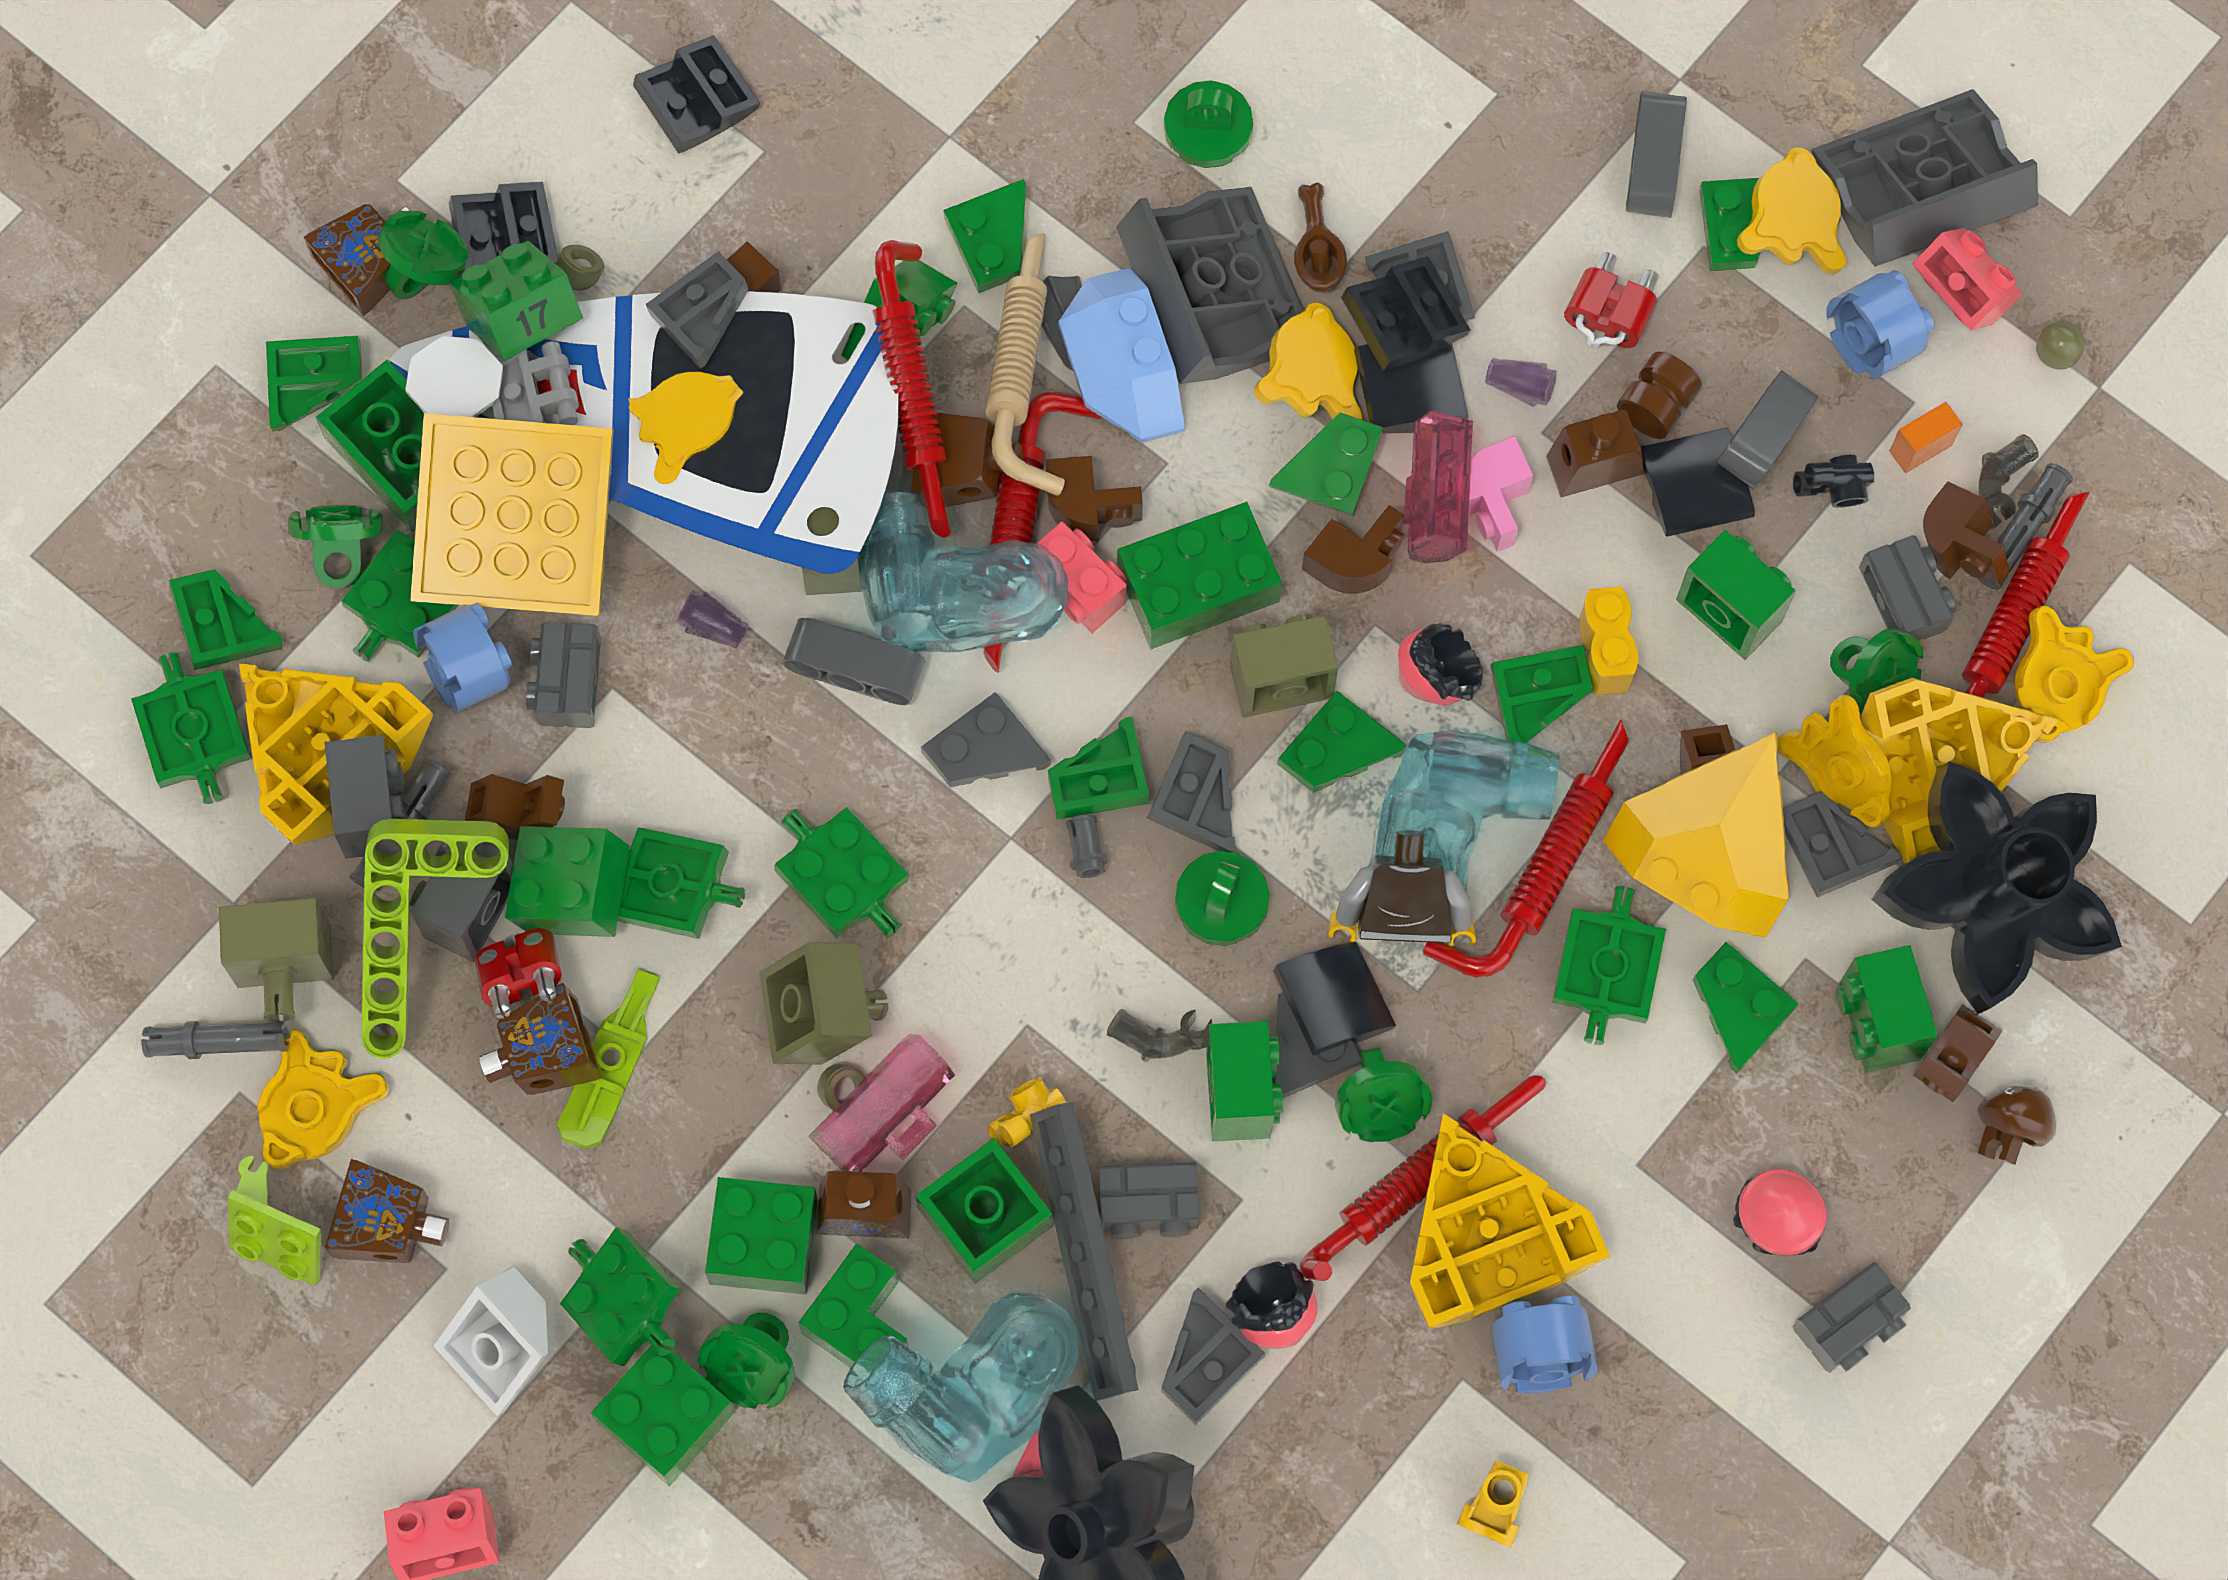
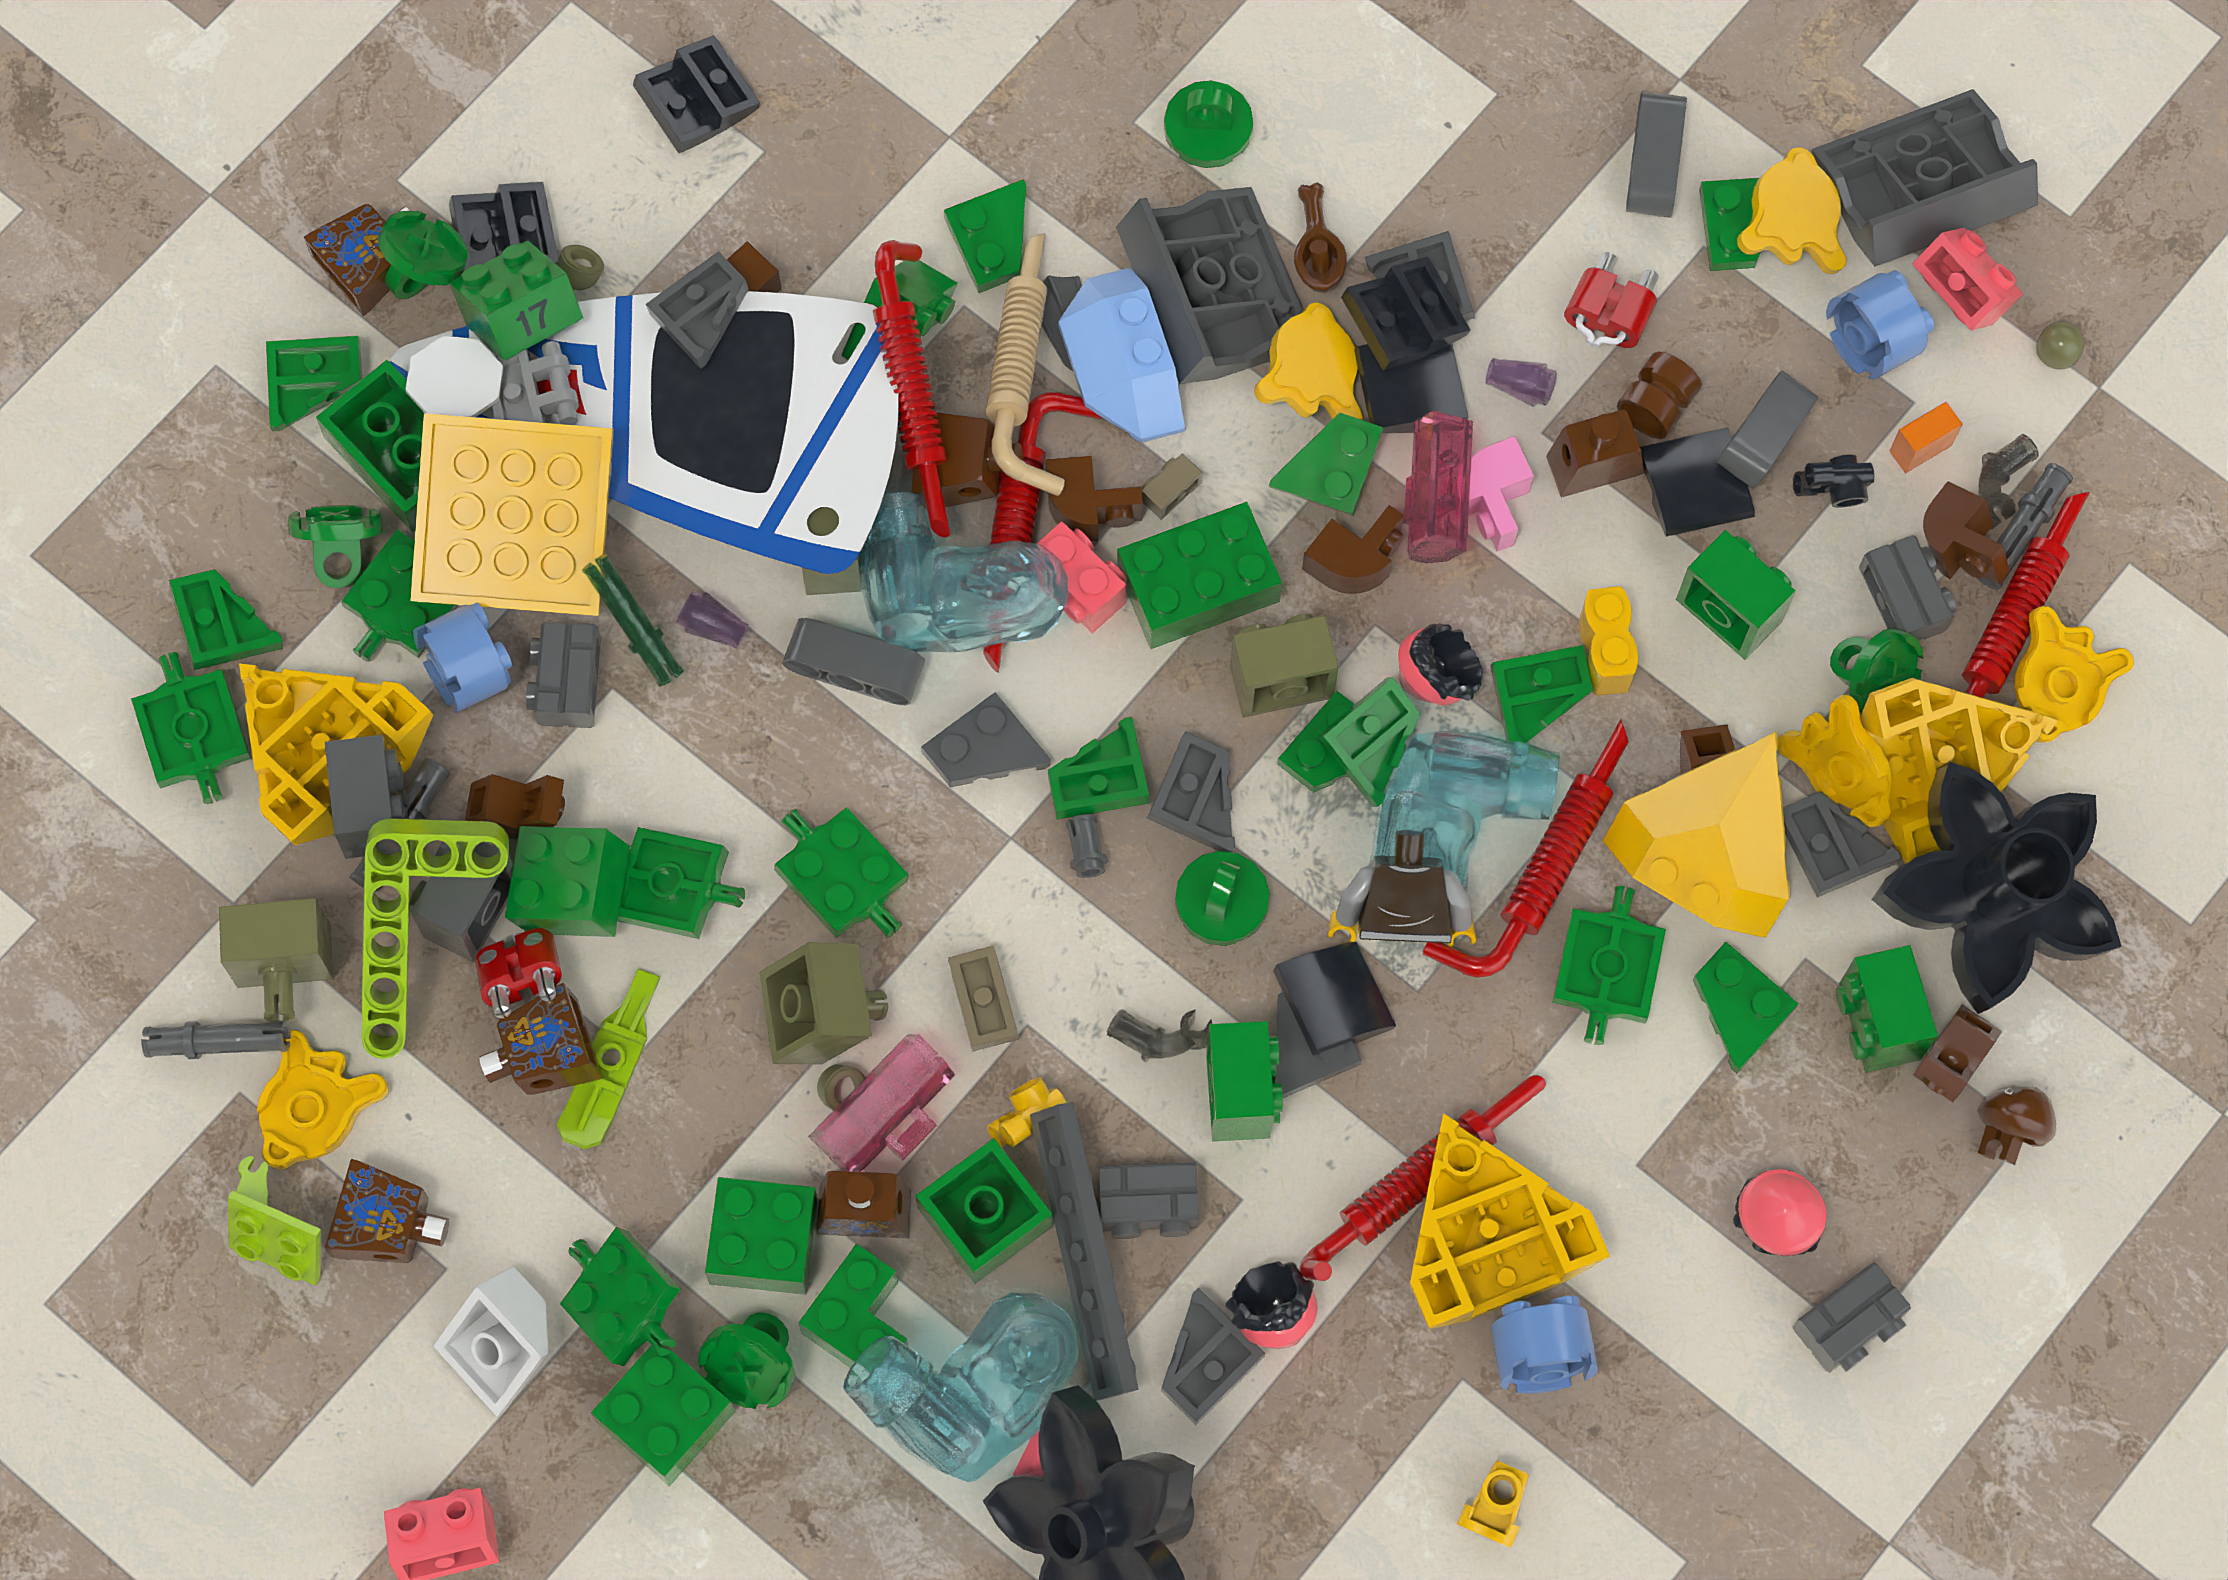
yellow tile [628,372,743,484] -> none
green tile [1335,1047,1433,1142] -> none
none -> clear green pin [582,554,684,687]
none -> dark tan plate [948,946,1019,1052]
none -> dark tan piece [1141,453,1203,520]
none -> green wing [1317,677,1421,807]

